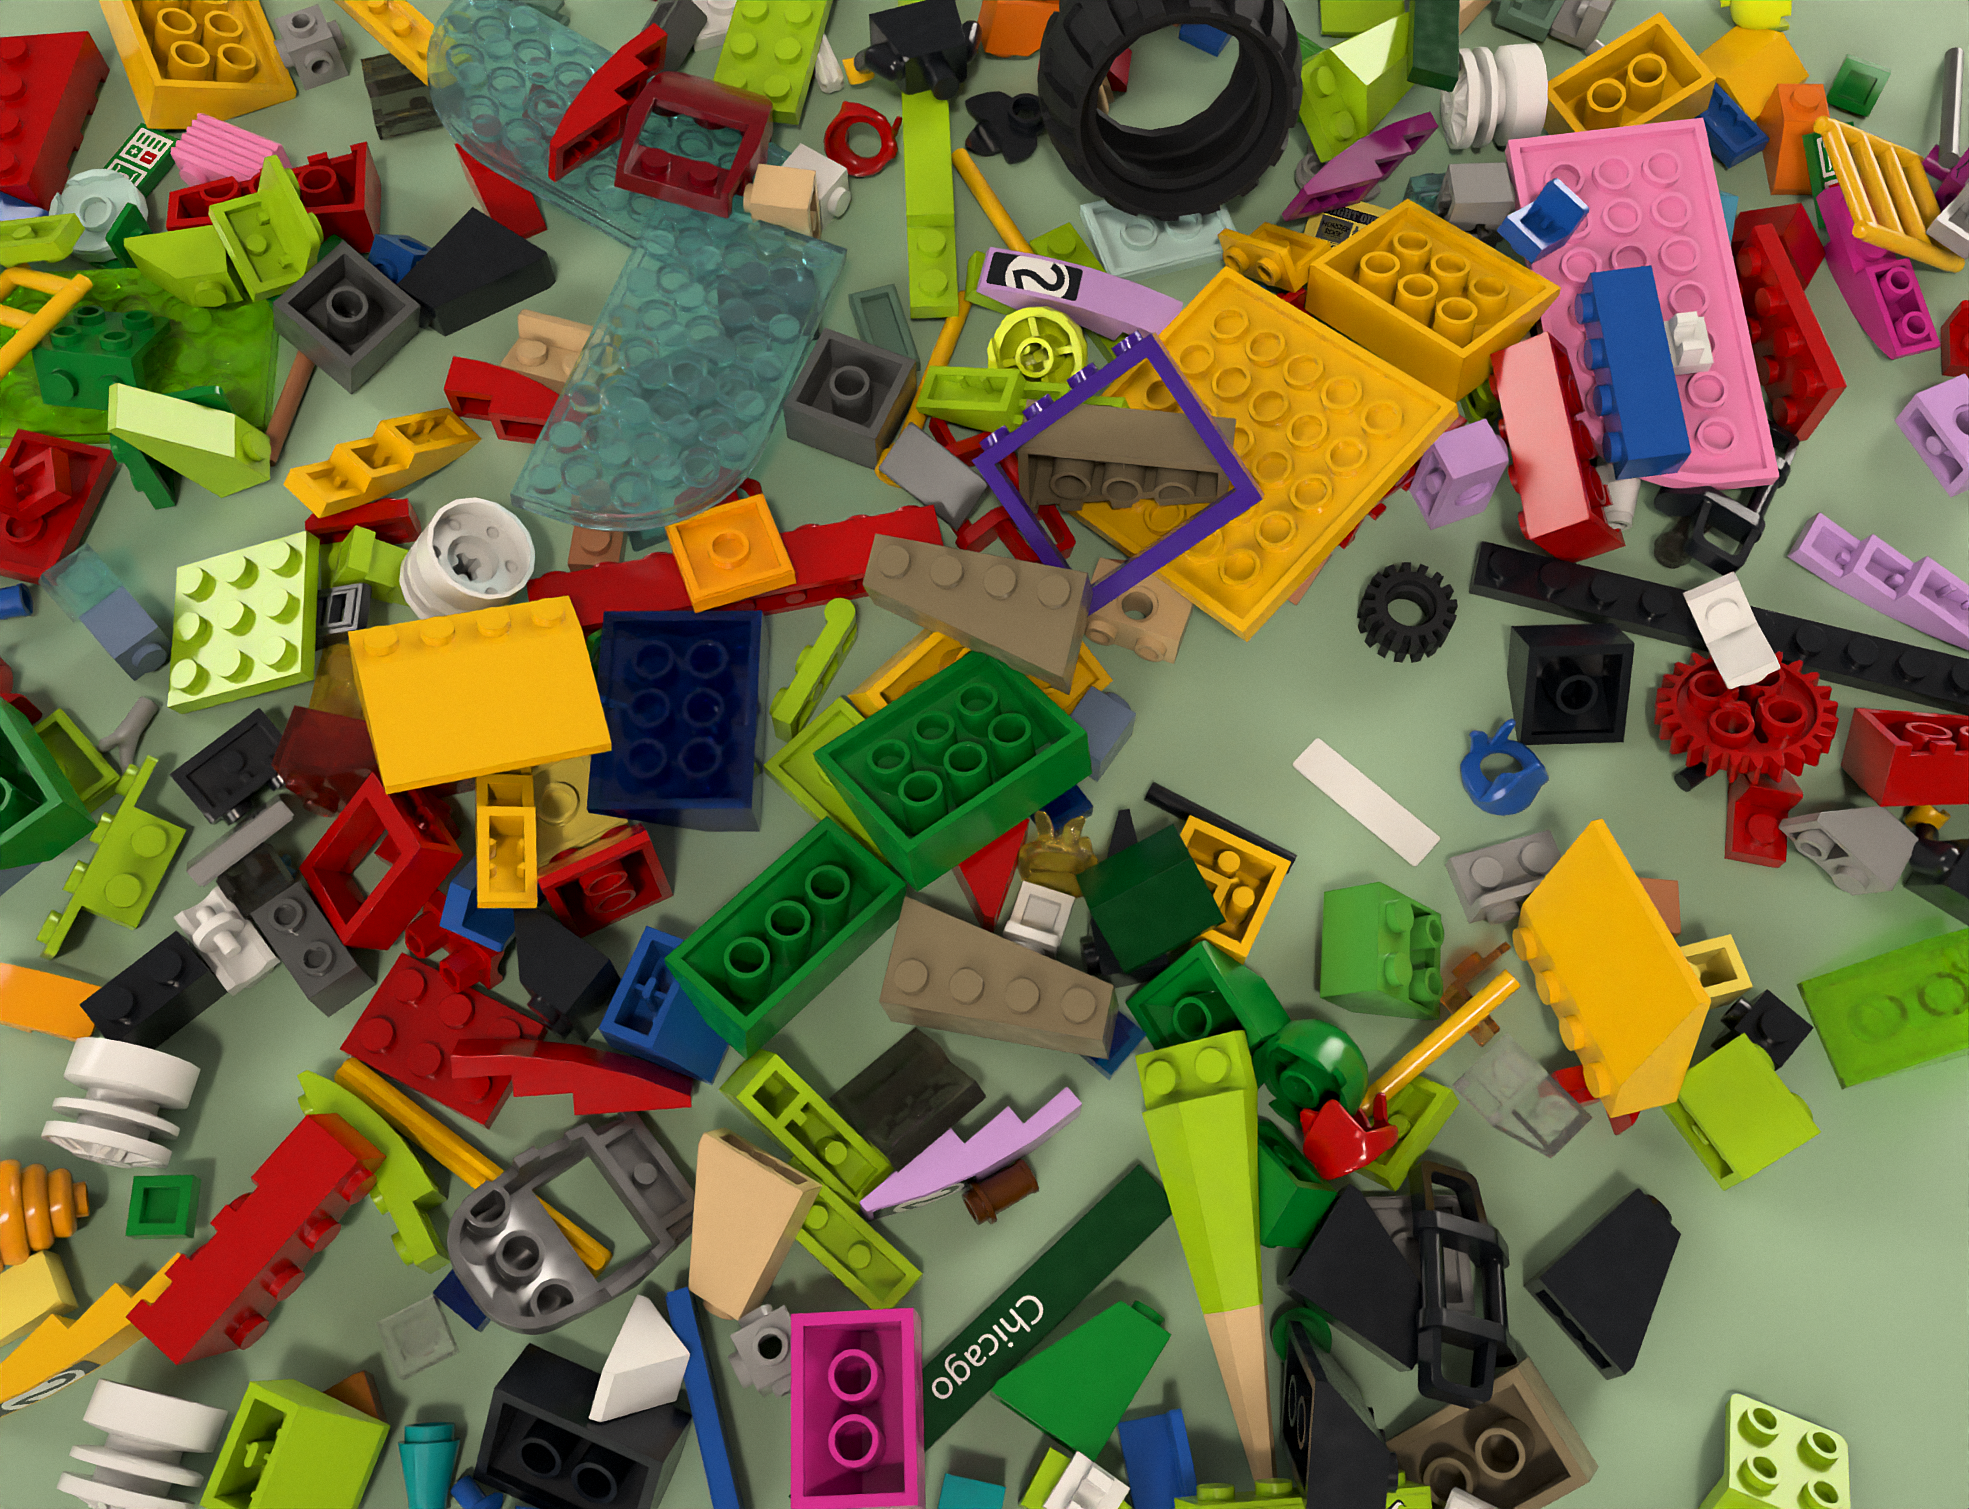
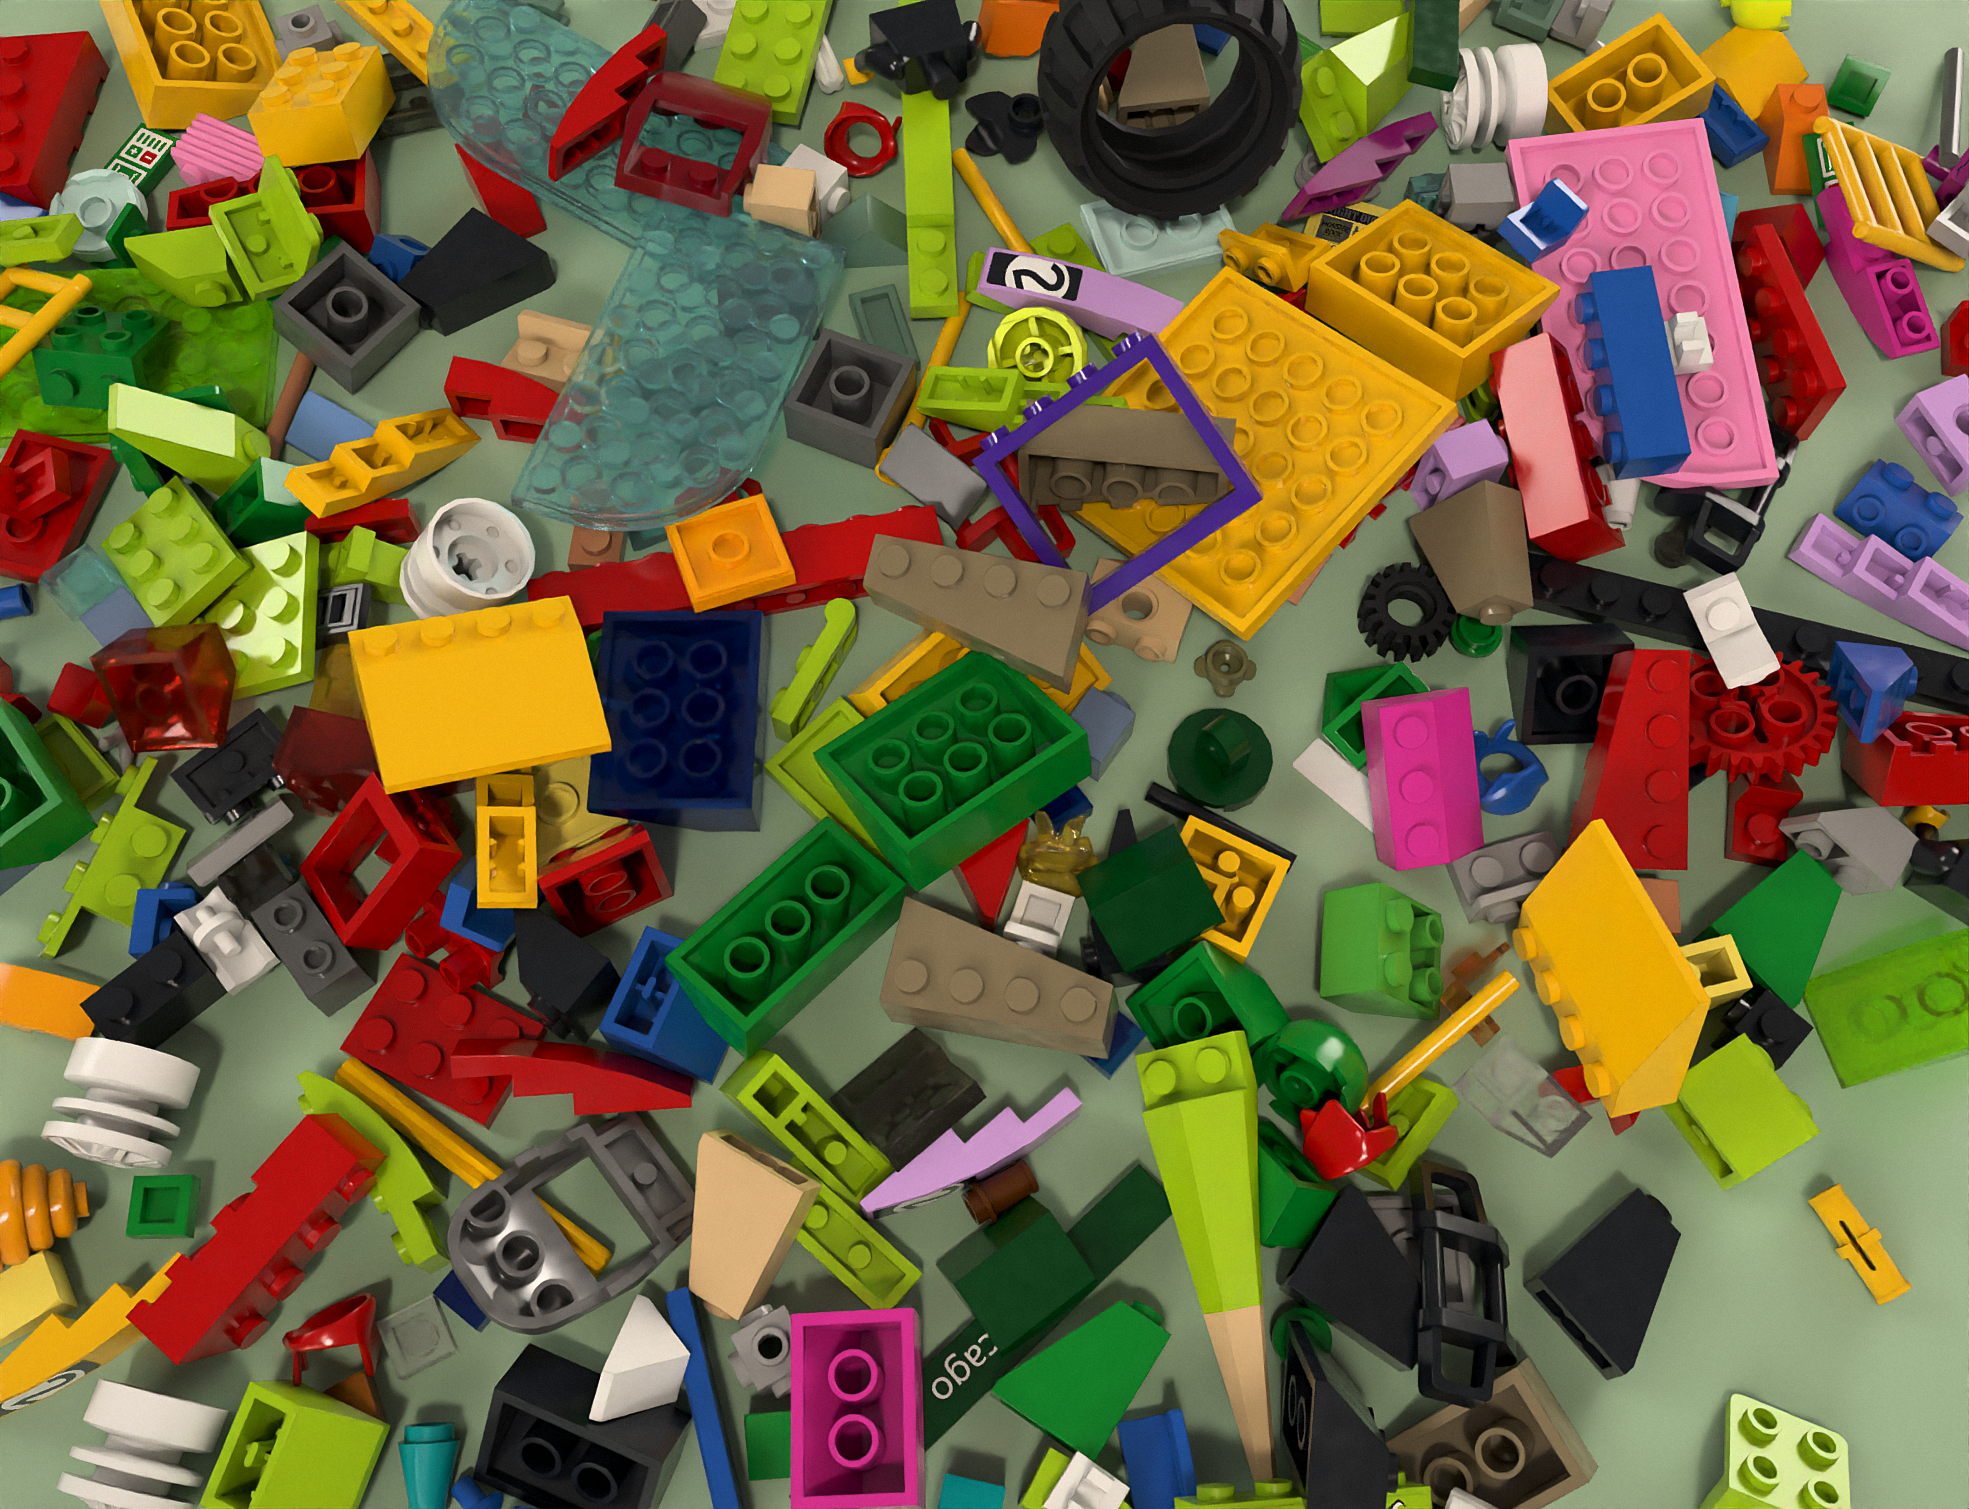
none -> red bracket [47,654,134,730]
none -> clear red slope [89,622,237,753]
none -> lime plate [100,475,250,639]
none -> blue bracket [128,882,205,960]
none -> green slope [212,456,313,549]
none -> yellow brick [247,42,396,167]
none -> red piece [282,1292,382,1386]
none -> medium blue slope [285,390,376,462]
none -> green slope [744,1411,791,1481]
none -> sand green slope [821,193,908,270]
none -> dark green slope [936,1195,1098,1357]
none -> dark tan slope [1115,24,1211,130]
none -> dark green tile [1167,708,1273,812]
none -> olive plate [1194,640,1257,698]
none -> green slope [1321,661,1431,771]
none -> dark pink slope [1360,687,1484,871]
none -> dark tan slope [1409,479,1534,626]
none -> green plate [1450,614,1503,658]
none -> red wedge [1561,649,1690,870]
none -> green slope [1692,848,1843,1010]
none -> yellow pin [1807,1182,1912,1305]
none -> blue slope [1825,641,1918,744]
none -> blue bracket [1835,458,1964,563]

